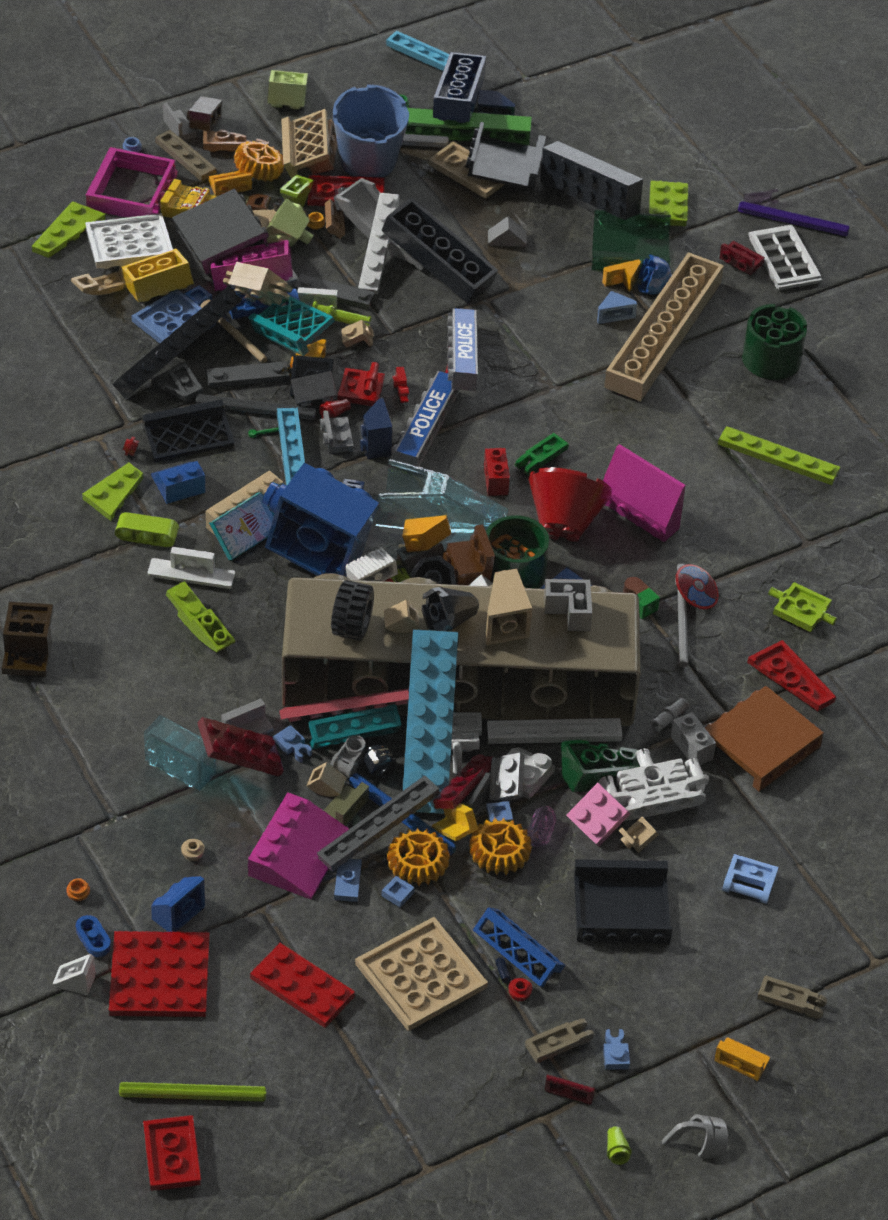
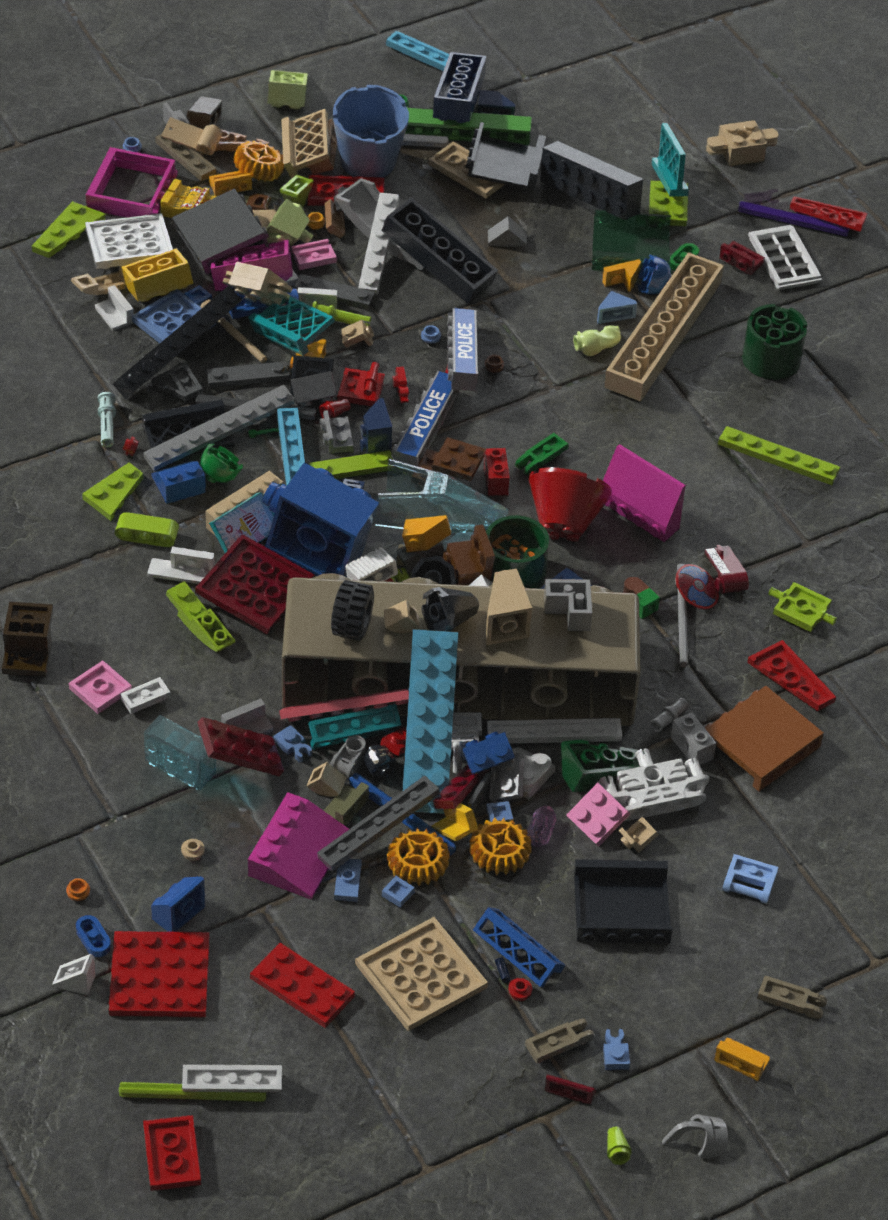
none -> bright pink plate [69,661,132,714]
none -> white panel [95,285,134,331]
none -> light aqua pin [98,392,116,448]
none -> white plate [120,677,171,714]
none -> light grey plate [143,385,295,472]
none -> tan door [161,117,222,155]
none -> white panel [182,1065,282,1092]
none -> dark red plate [195,534,314,634]
none -> green cylinder [200,443,243,483]
none -> bright pink plate [291,239,337,270]
none -> lime plate [309,450,395,479]
none -> red plate [380,726,407,756]
none -> reddish brown bracket [412,437,486,493]
none -> medium blue plate [421,325,441,344]
none -> blue bracket [461,732,515,775]
none -> reddish brown plate [484,355,504,373]
none -> yellowish green animal [573,325,621,356]
none -> teal fence [652,123,689,197]
none -> green plate [669,243,699,271]
none -> dark red door [705,545,749,594]
none -> tan brick [706,120,778,166]
none -> red wing [789,196,868,232]

